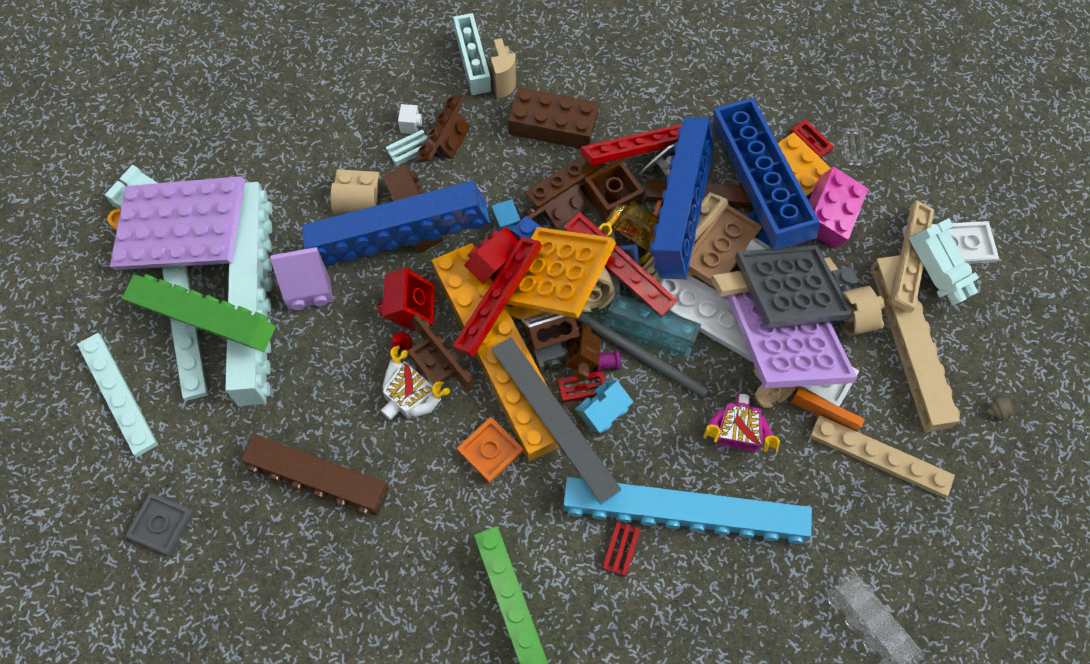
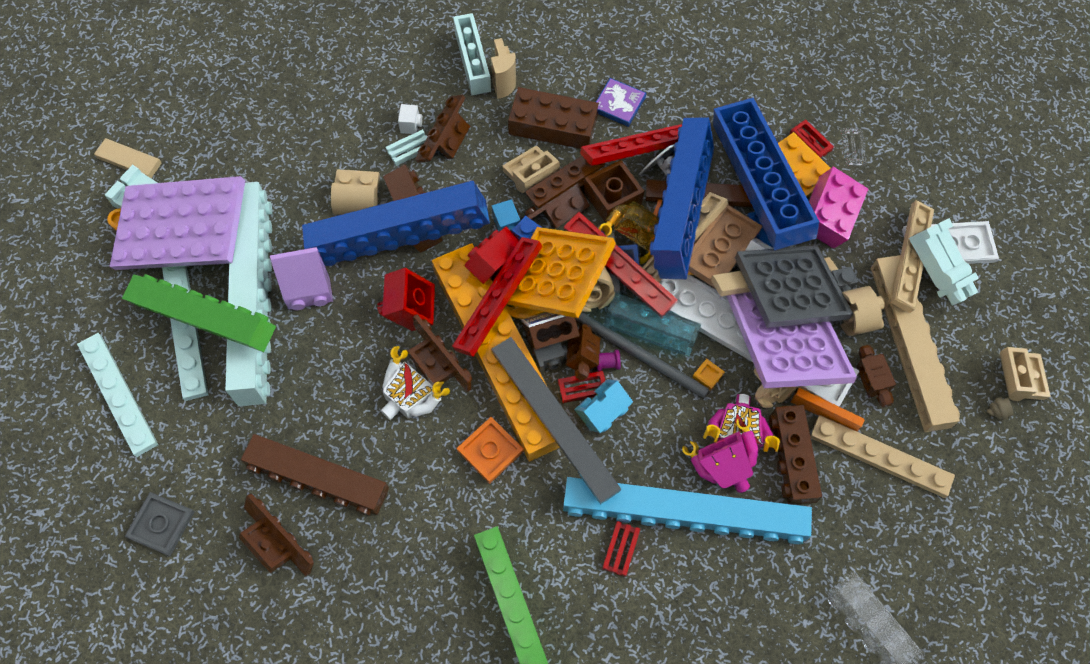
red plate [389,331,412,355] -> none
none -> tan tile [94,138,162,178]
none -> reddish brown bracket [239,493,314,576]
none -> tan brick [502,145,560,193]
none -> tile [596,78,647,127]
none -> dark pink torso [682,416,758,493]
none -> light orange tile [692,358,725,391]
none -> reddish brown brick [769,405,822,505]
none -> reddish brown piece [856,345,896,408]
none -> tan brick [999,347,1051,401]

